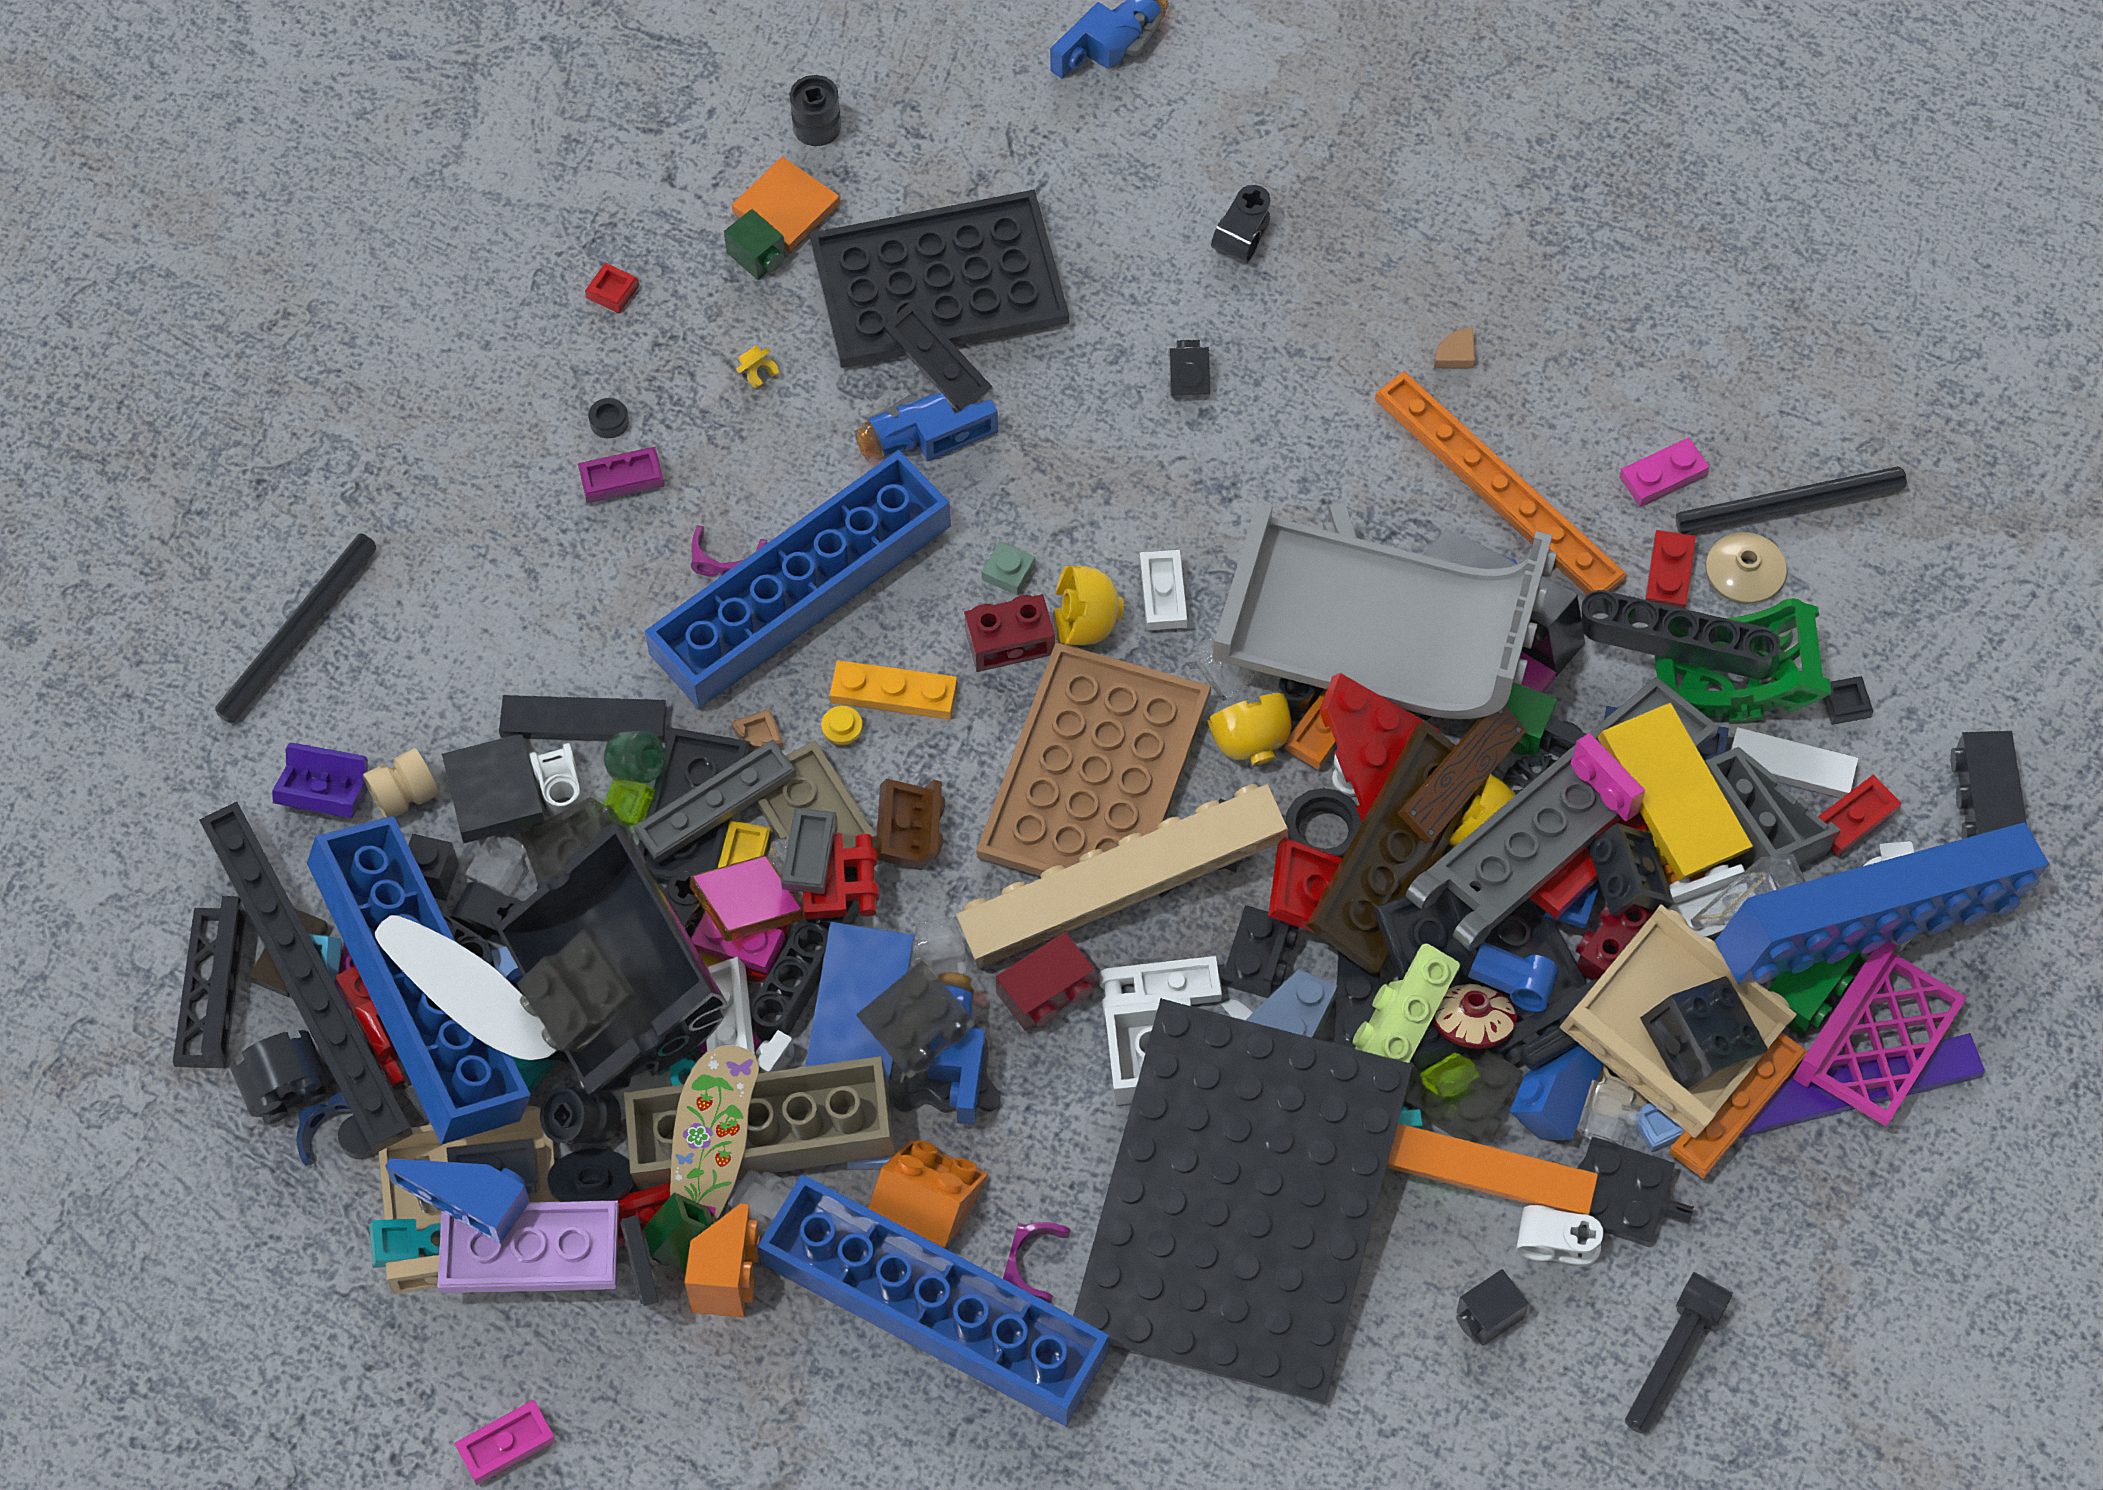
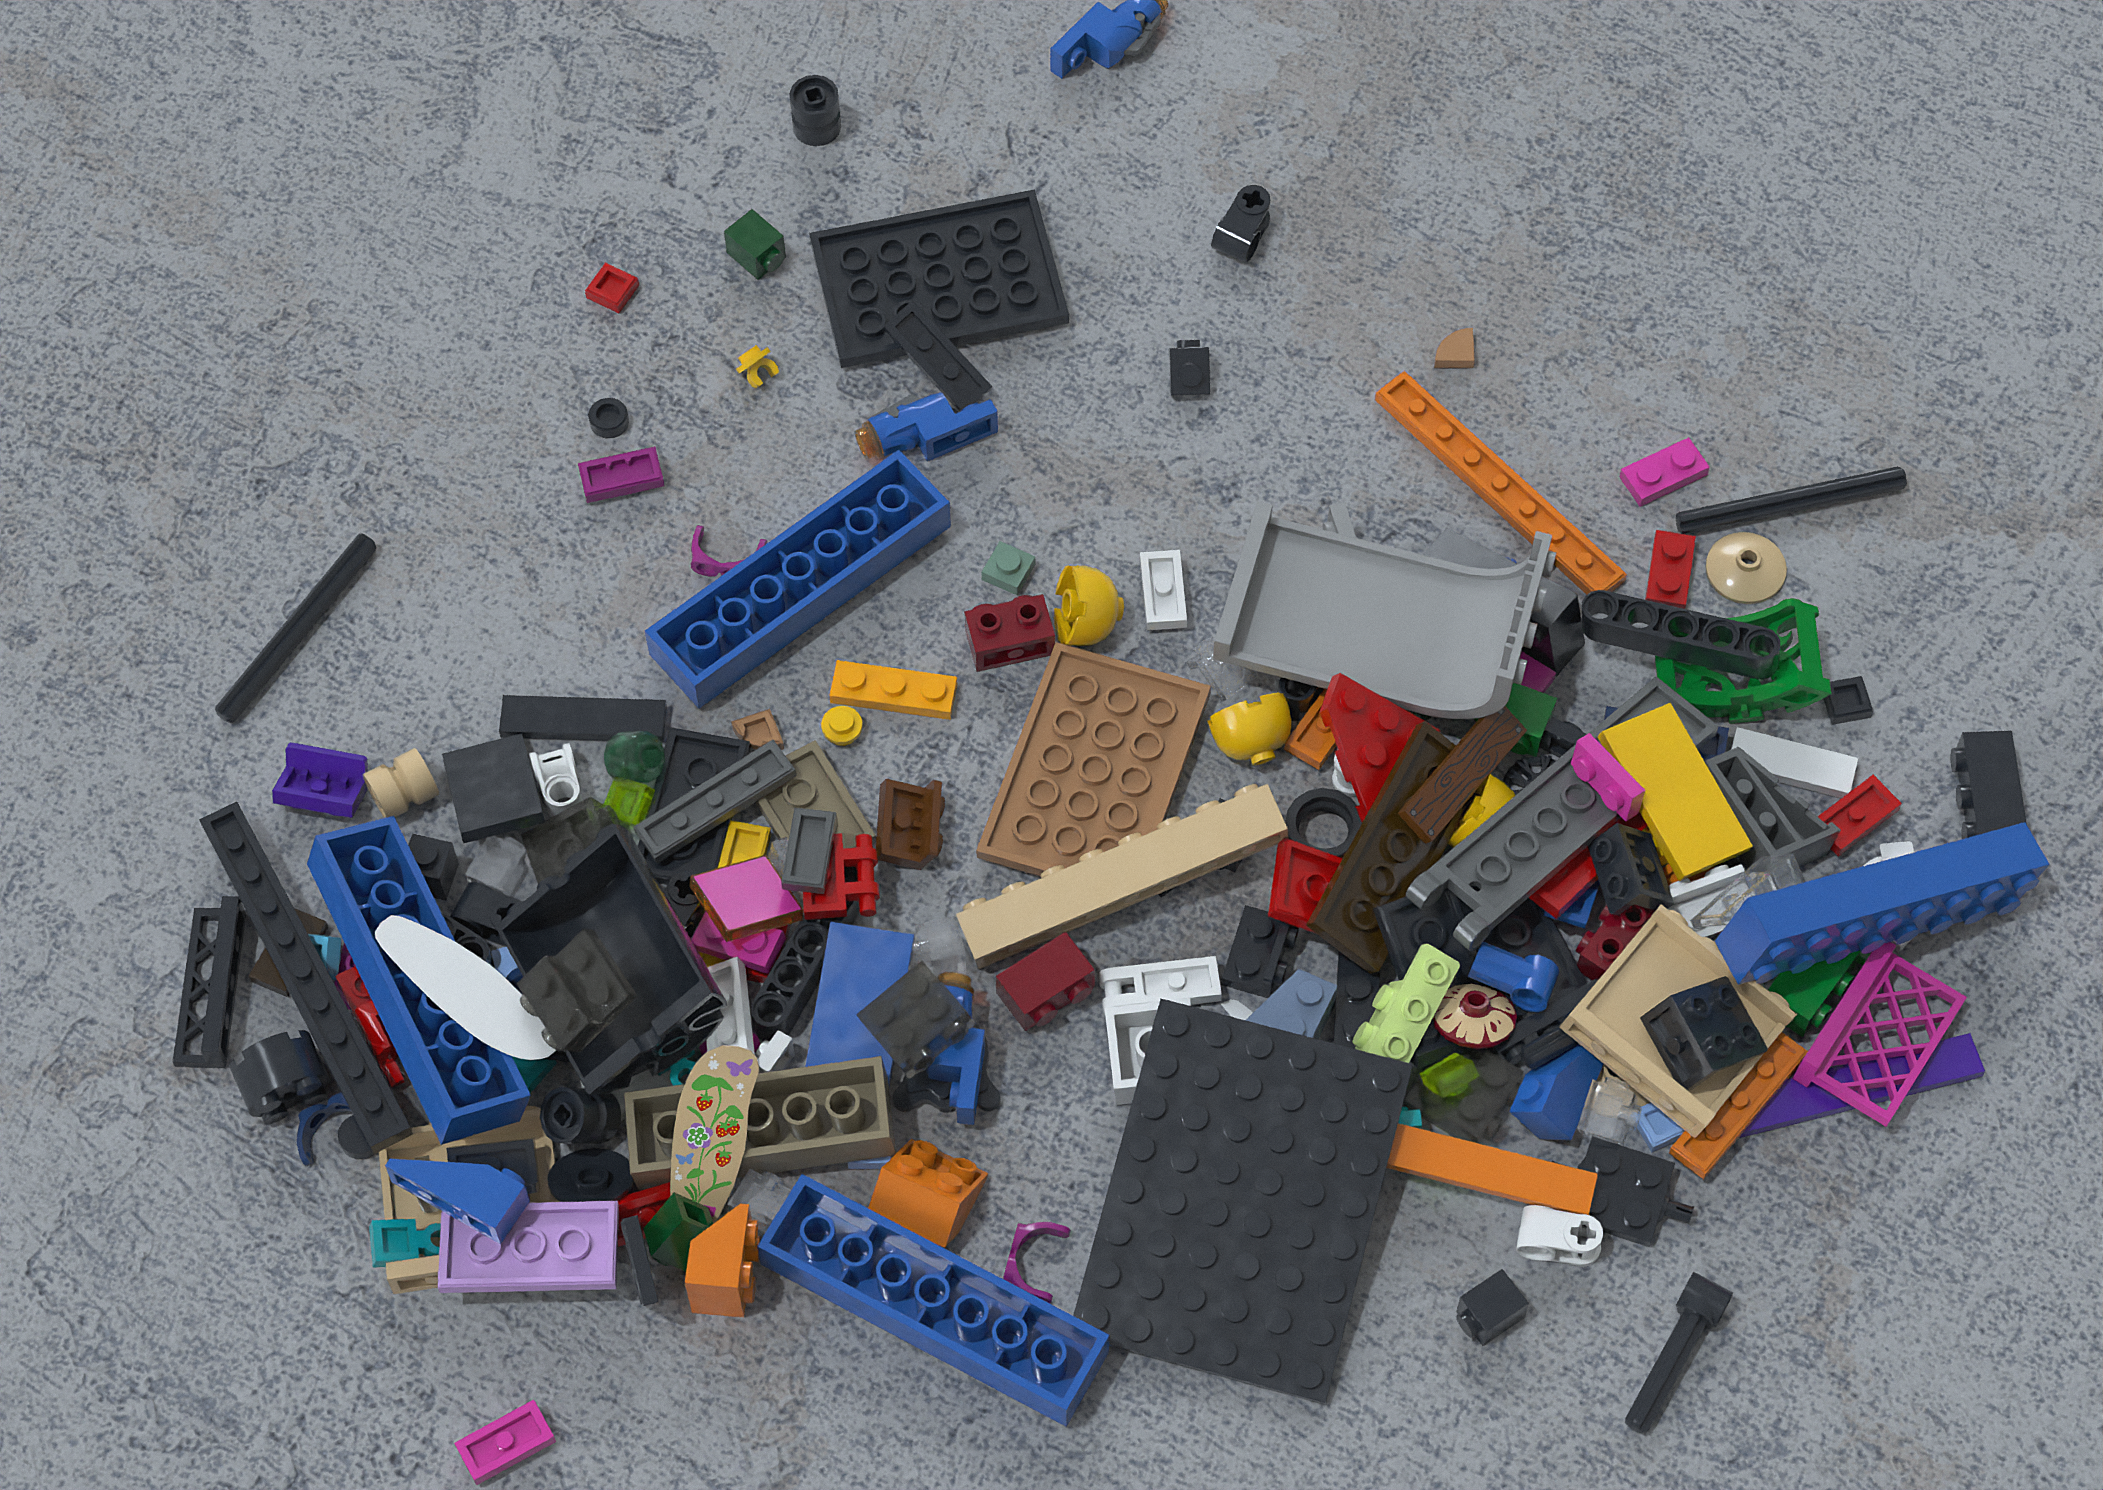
orange tile [732,156,840,252] -> none

